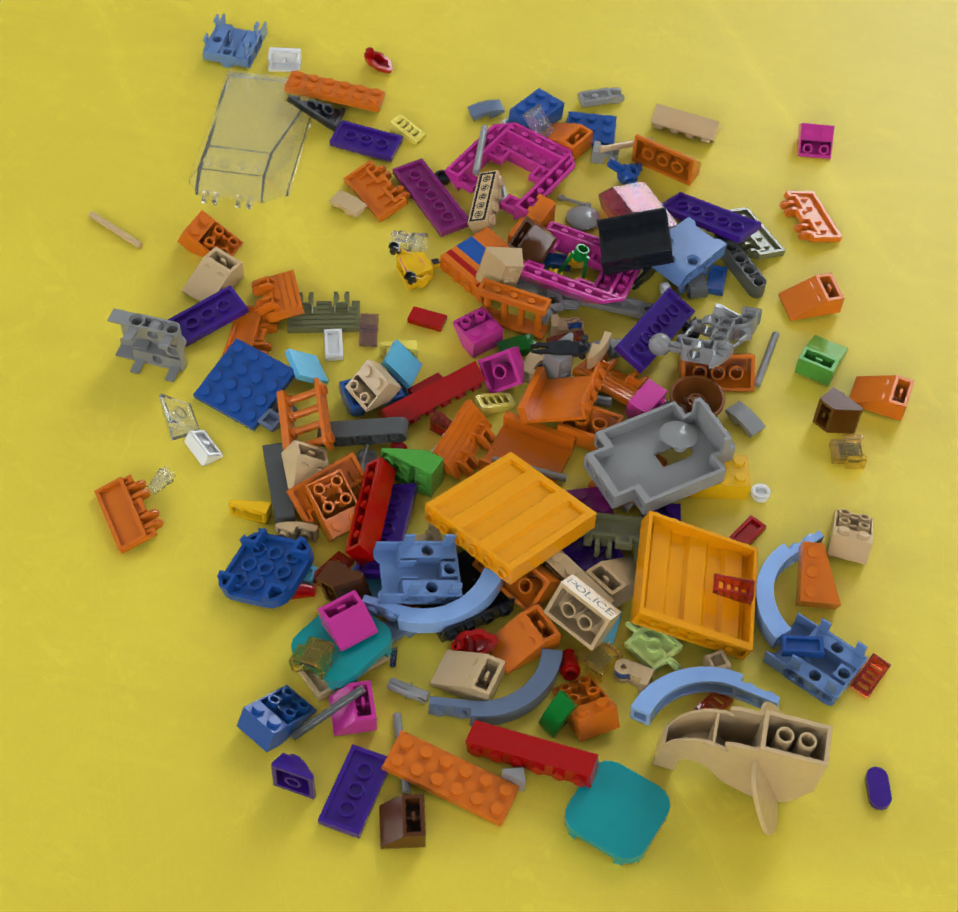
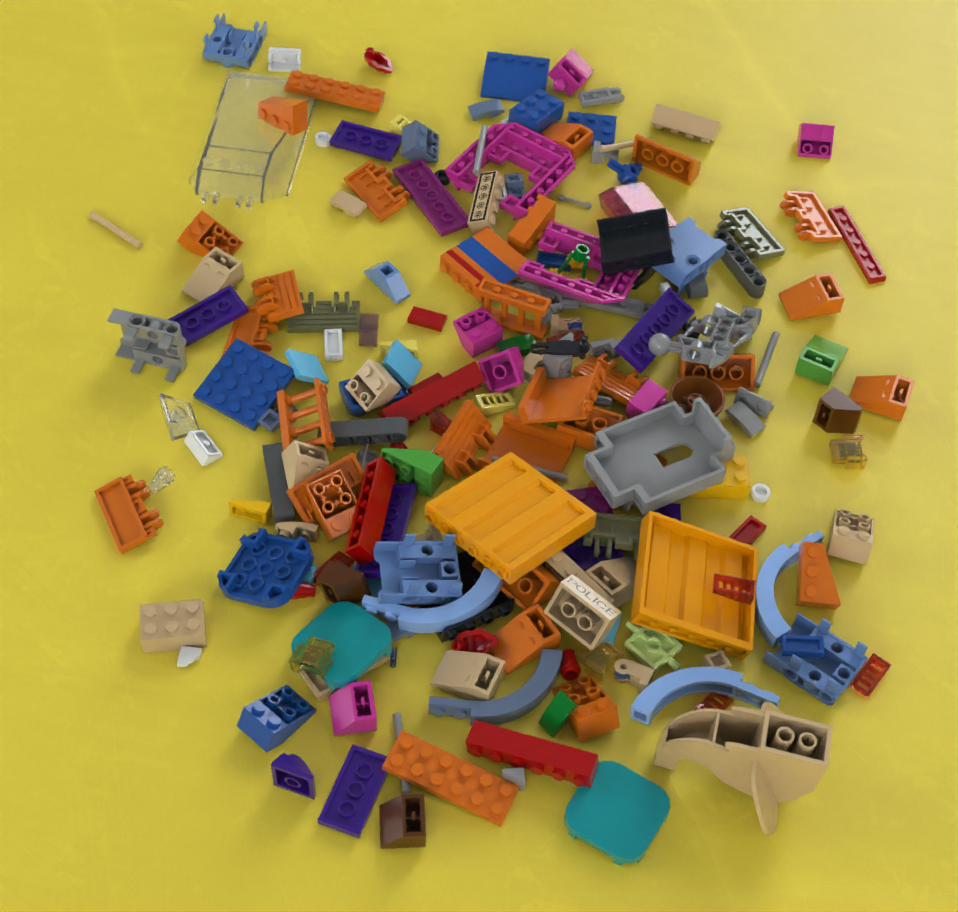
black wing [286,95,346,132] -> none
dark grey bar [290,685,366,740] -> none
dark pink slope [318,590,378,652] -> none
light grey axle [387,678,430,704] -> none
yellow torso [388,241,440,291] -> none
clear plant [389,230,429,253] -> none
tan slope [476,246,524,287] -> none
reddish brown slope [508,216,558,264] -> none
clear slope [523,104,554,138] -> none
light grey dish [566,205,600,231] -> none
tan slope [587,331,612,369] -> none
dark purple plate [659,192,761,243] -> none
light grey dish [659,421,698,453] -> none
blue tile [707,264,727,296] -> none
dark purple tile [865,767,892,810] -> none
none -> tan brick [140,599,207,654]
none -> white tile [177,646,203,668]
none -> orange wedge [258,96,307,136]
none -> white tile [315,132,331,147]
none -> medium blue slope [364,261,410,304]
none -> sand blue slope [401,120,439,163]
none -> blue slope [480,51,550,102]
none -> sand blue slope [504,173,526,199]
none -> dark pink slope [548,48,594,97]
none -> light grey hinge [733,387,774,419]
none -> red tile [828,206,886,284]

